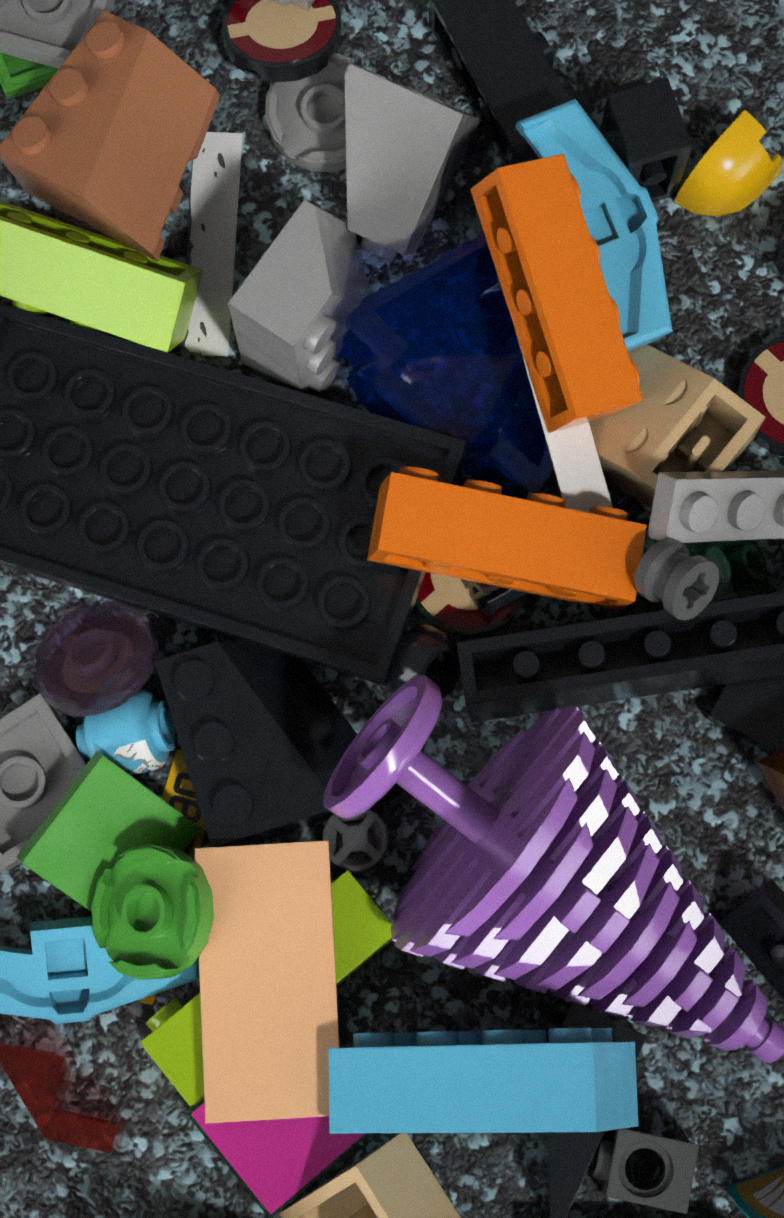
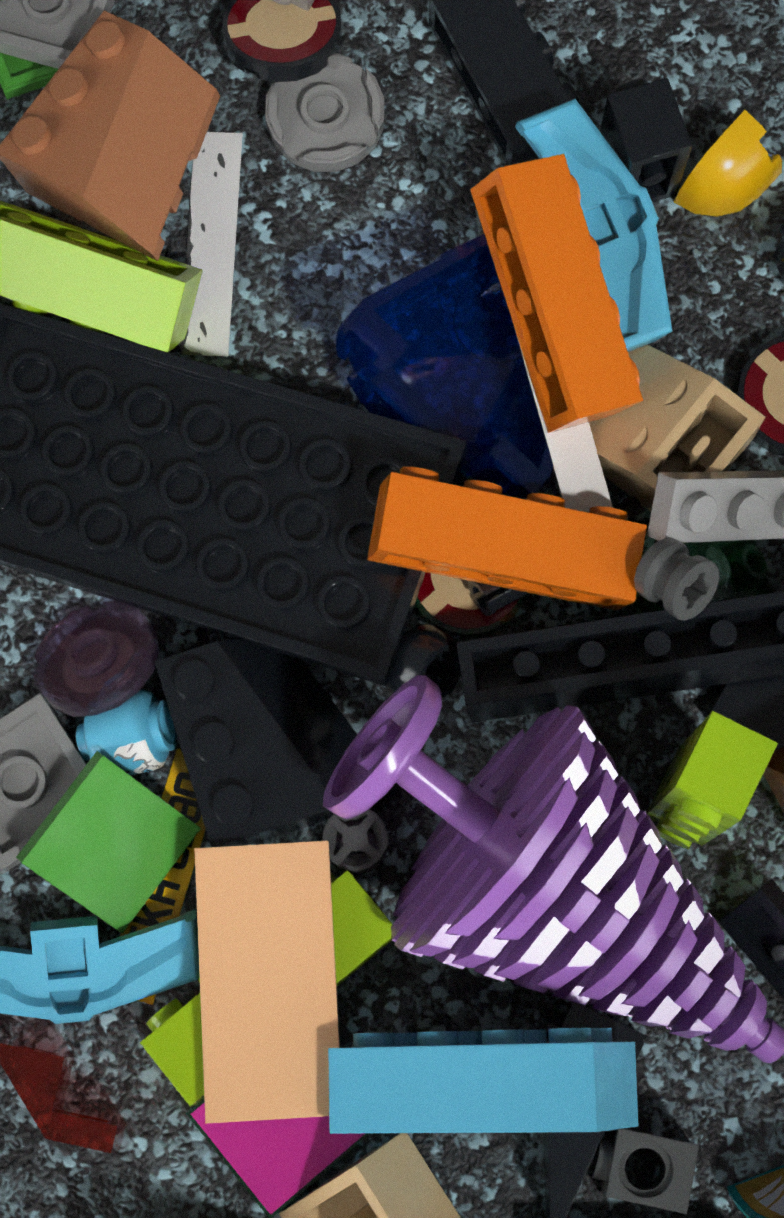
bright green tile [91,844,214,980] -> none
light grey wedge [228,199,373,395] -> none
light grey slope [344,63,481,261] -> none
none -> lime brick [646,711,778,849]

